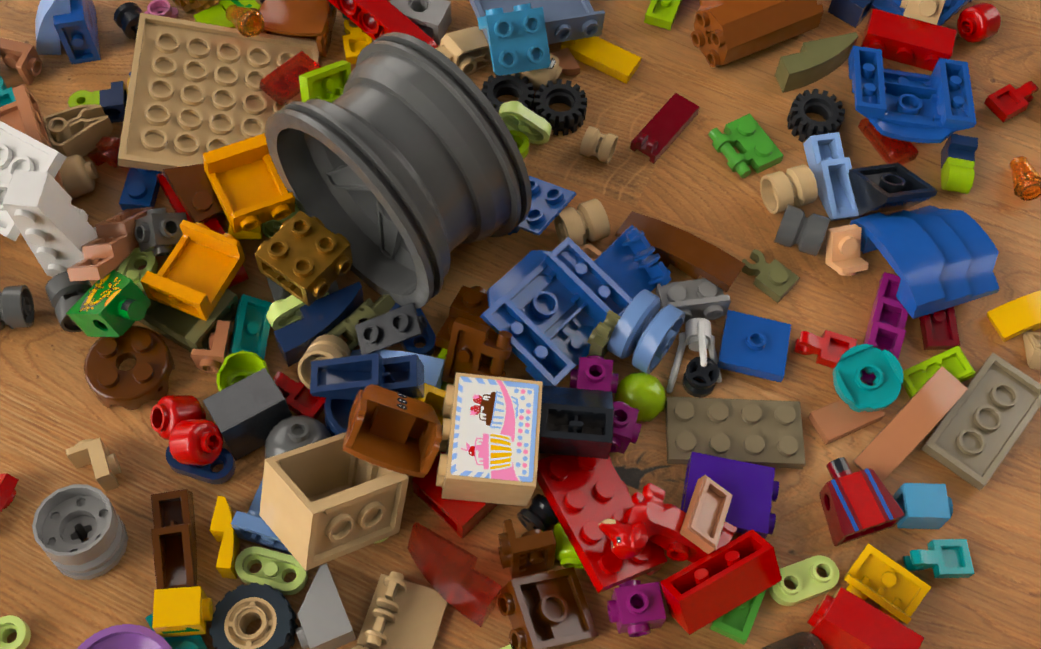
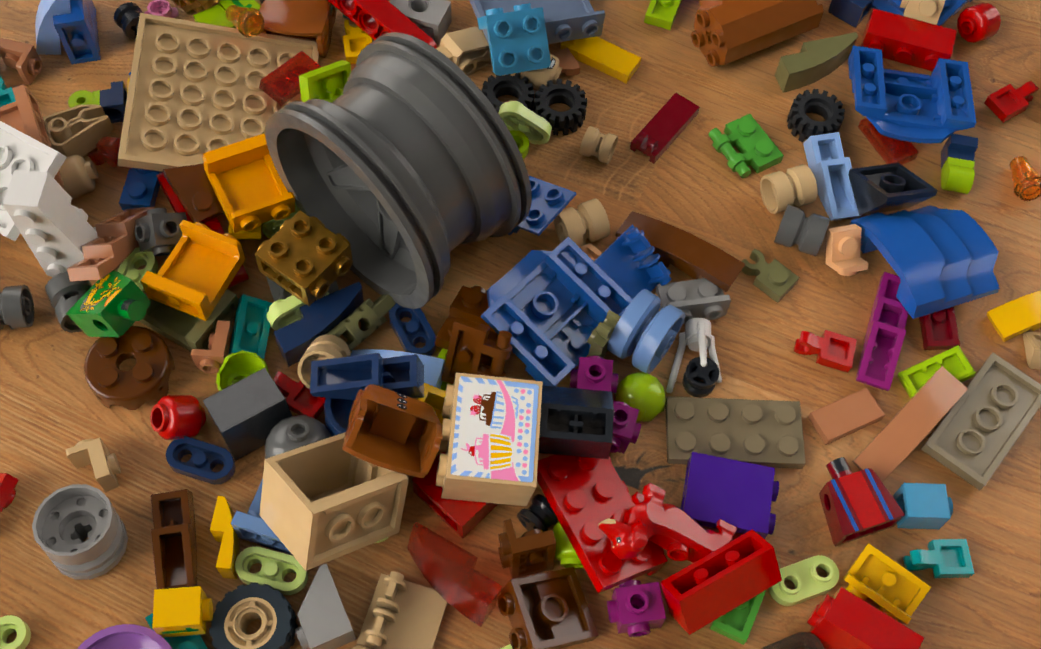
red head [169,419,223,466] -> none
black hinge [355,302,427,355] -> none
nougat tile [680,475,733,554] -> none
blue plate [717,310,791,383] -> none
teal plate [832,344,904,412] -> none

